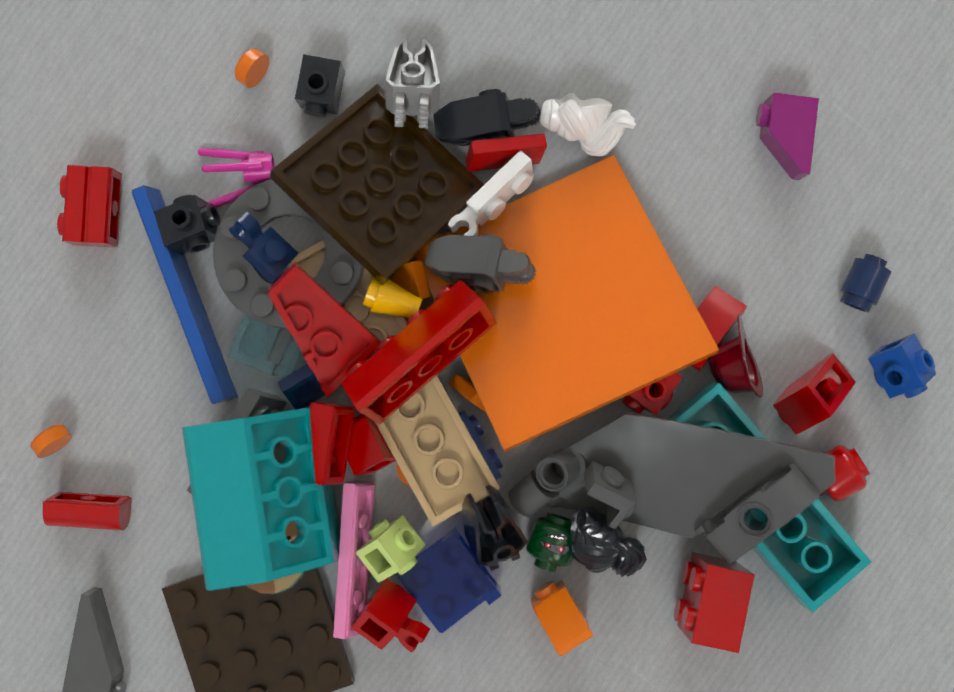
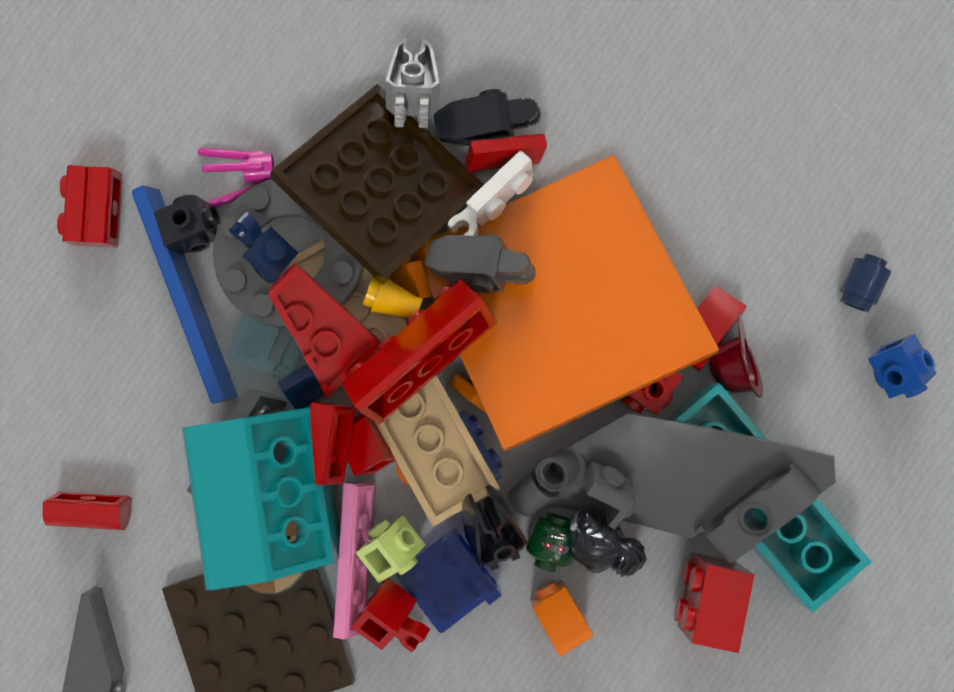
orange tile [30,424,72,458] -> none
orange tile [235,48,269,88] -> none
black brick [295,54,345,117] -> none
white hair [540,93,636,157] -> none
magenta slope [756,93,819,180] -> none
red slope [773,353,856,435] -> none
red head [819,445,870,502] -> none

